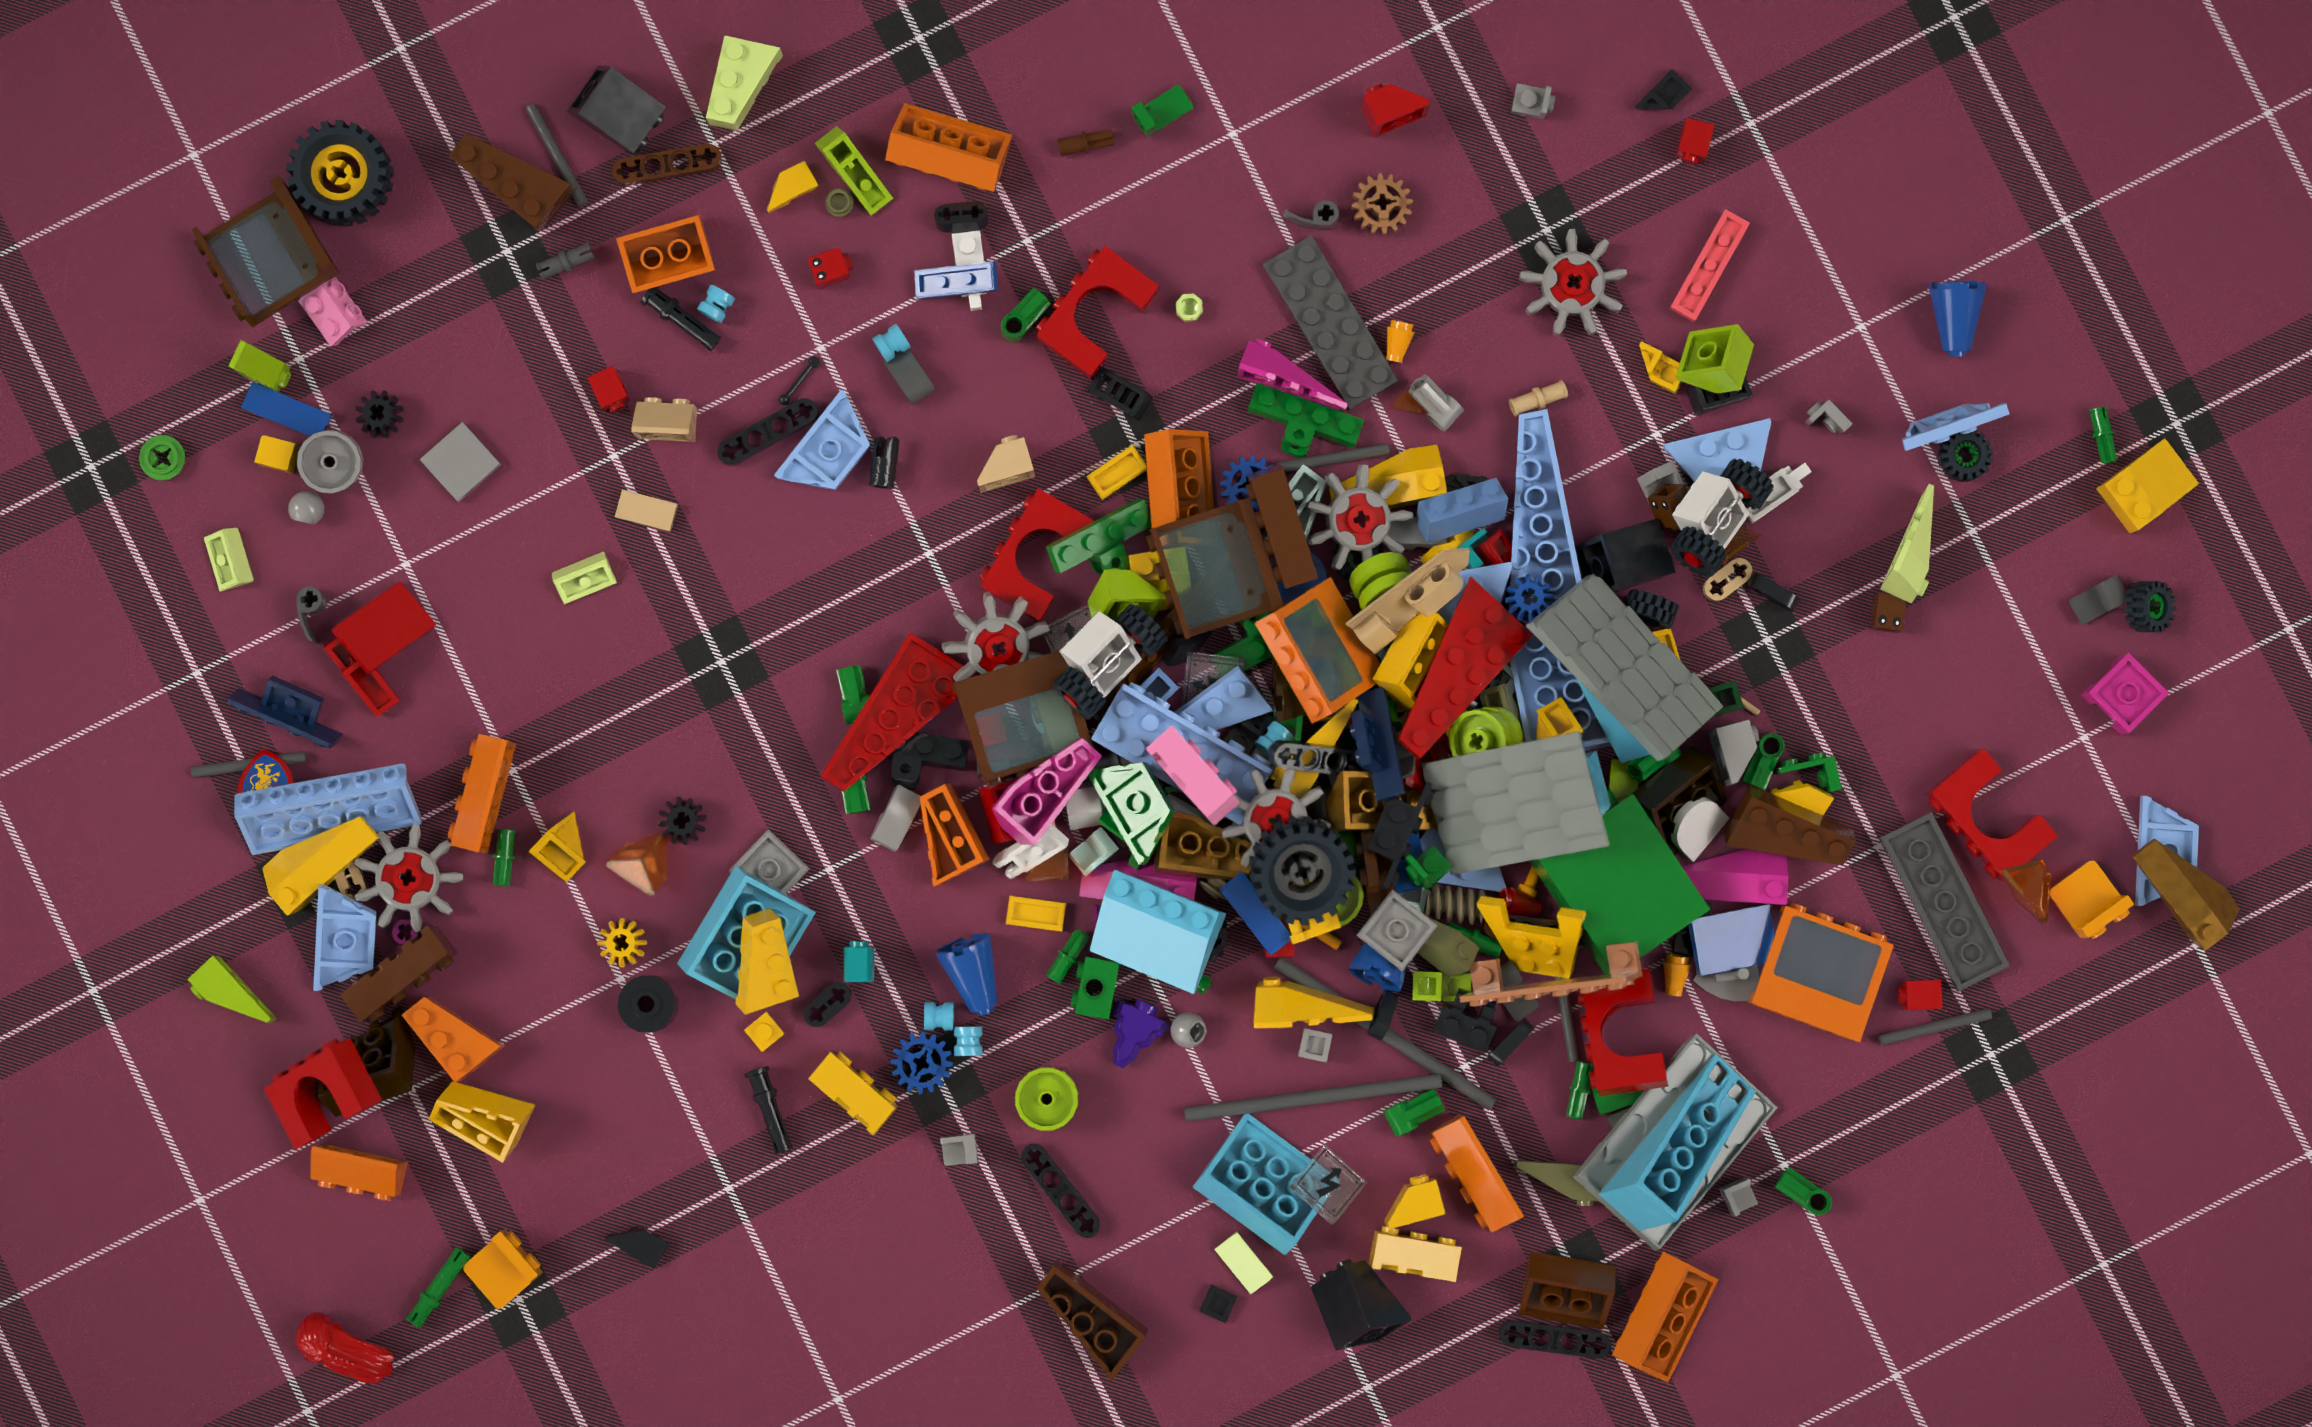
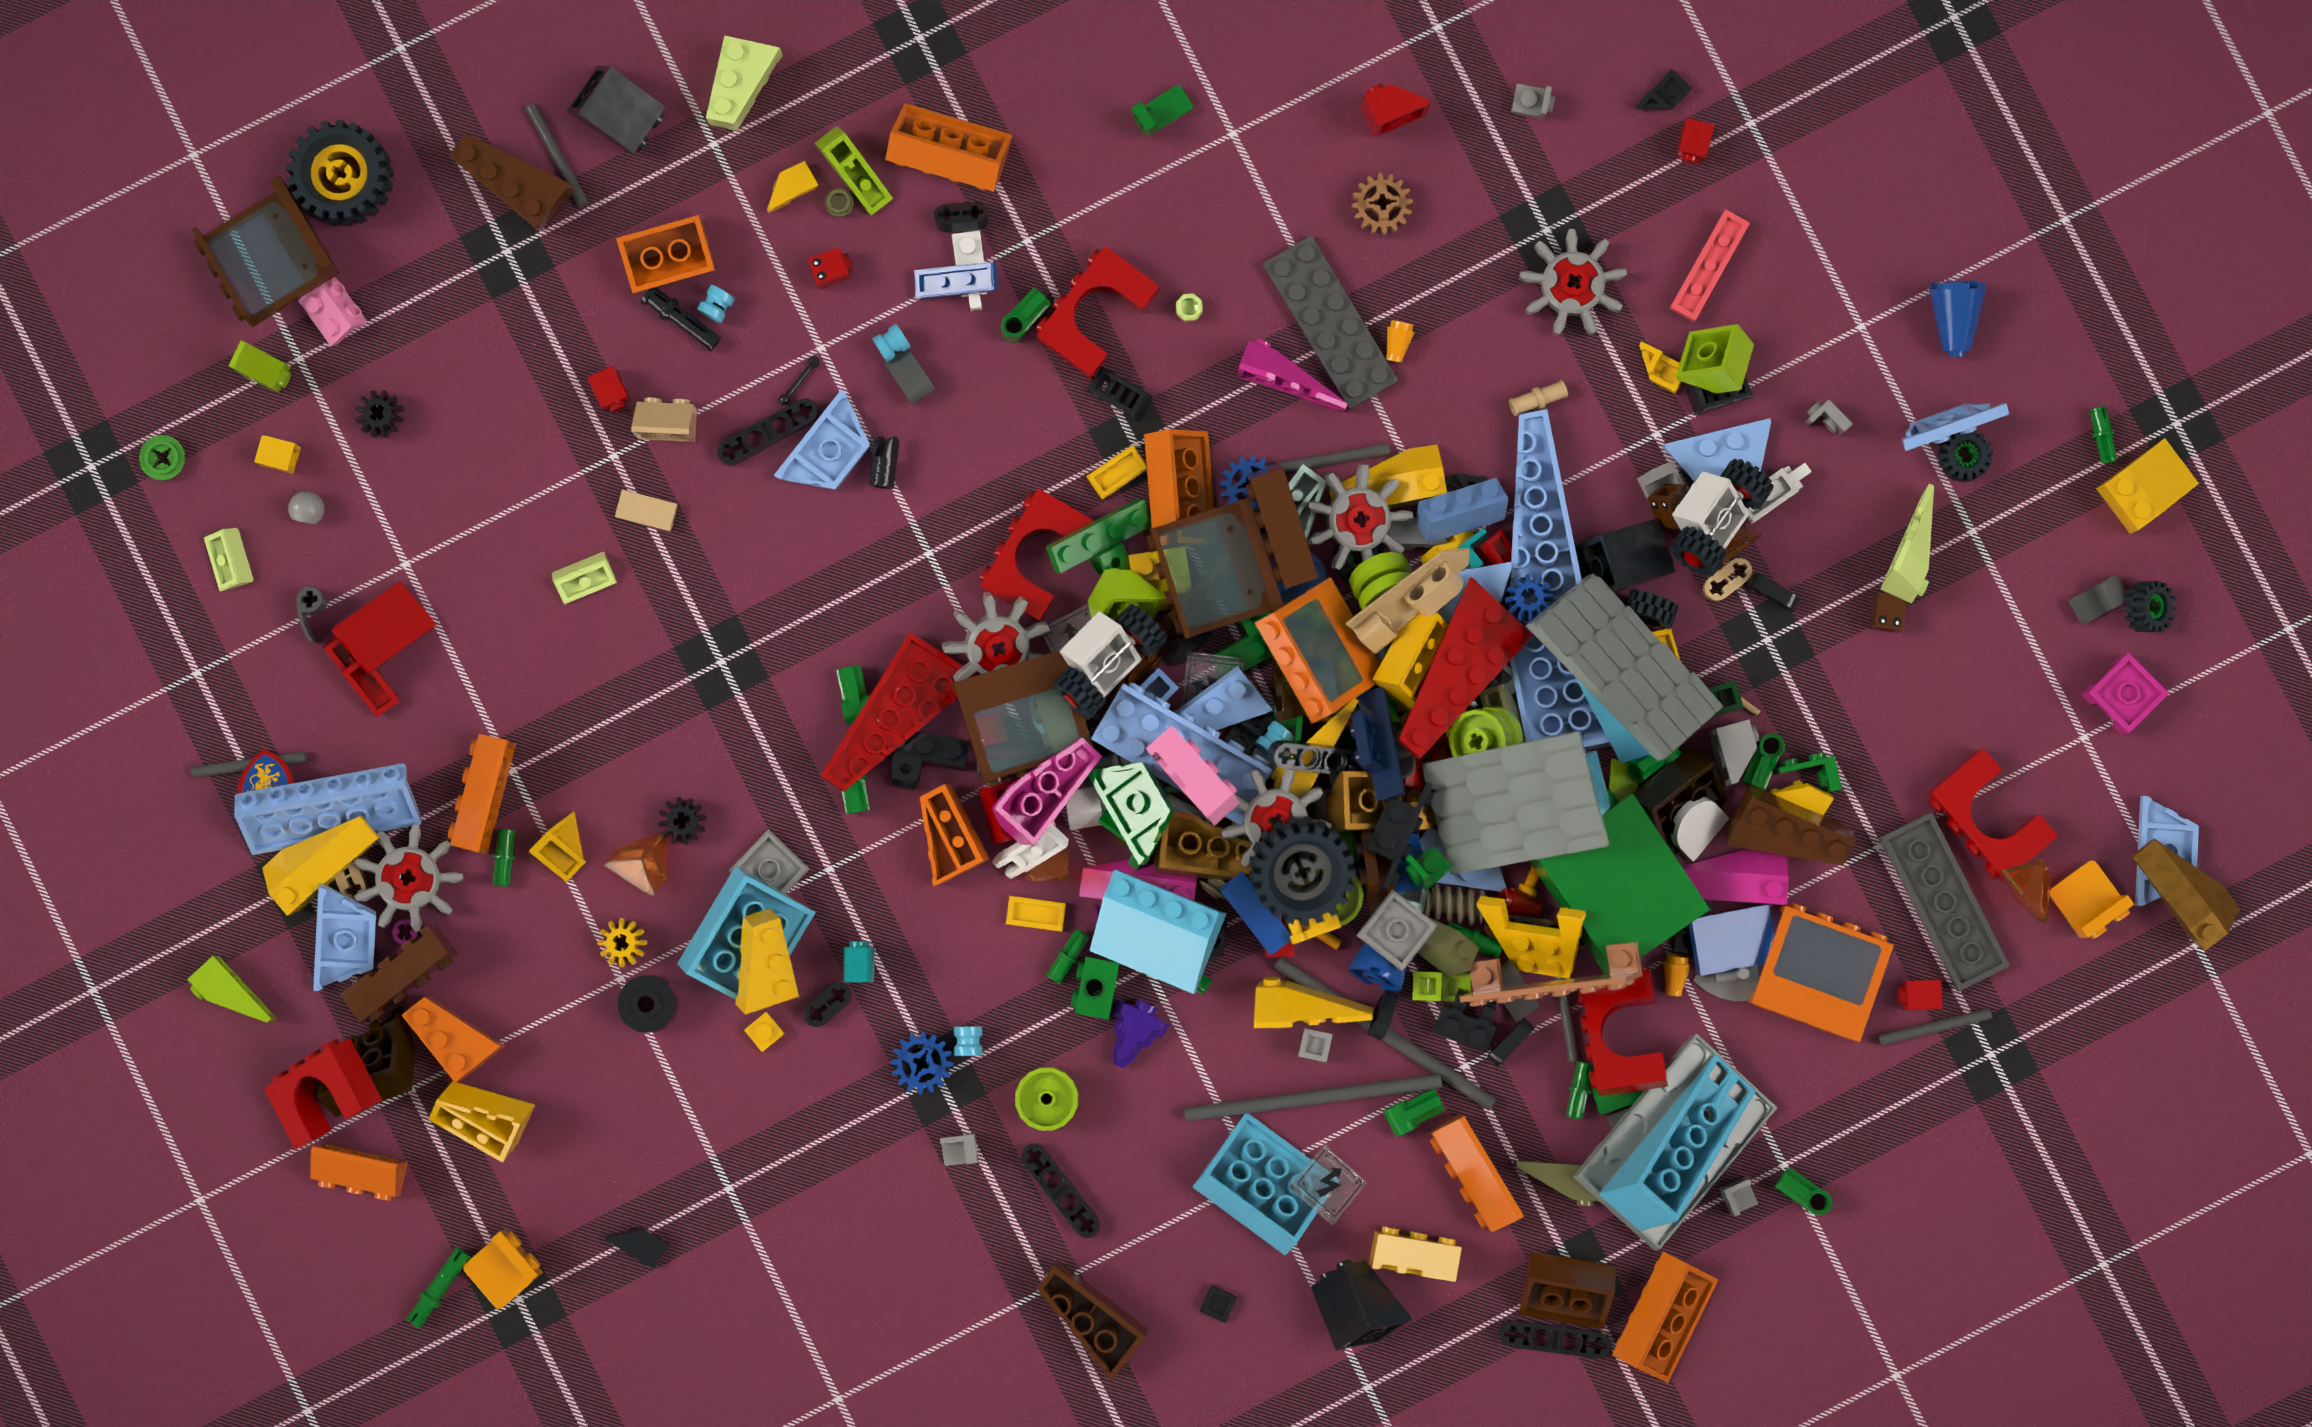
dark blue bracket [227,675,342,748] -> none
blue tile [241,382,332,437] -> none
red hair [295,1312,394,1384] -> none
light grey wheel [297,430,364,493] -> none
light grey tile [420,422,501,502] -> none
dark grey pin [536,242,596,280] -> none
reddish brown beam [612,144,722,186] -> none
black pin [744,1065,793,1154] -> none
yellow wedge [808,1051,898,1135] -> none
light grey slope [870,785,921,852] -> none
medium azure wheel [924,1002,954,1031] -> none
blue cone [936,933,998,1016] -> none
tan slope [977,435,1035,493] -> none
reddish brown axle [1057,129,1115,157] -> none
light aqua panel [1069,827,1119,877] -> none
light grey piece [1170,1012,1207,1048] -> none
yellowish green slope [1214,1231,1273,1294] -> none
green plate [1247,383,1364,458] -> none
dark grey panel [1283,200,1339,231] -> none
yellow slope [1384,1174,1445,1229] -> none
clear orange tile [1392,388,1422,415] -> none
light grey piece [1408,374,1464,432] -> none
yellow slope [1535,697,1583,740] -> none

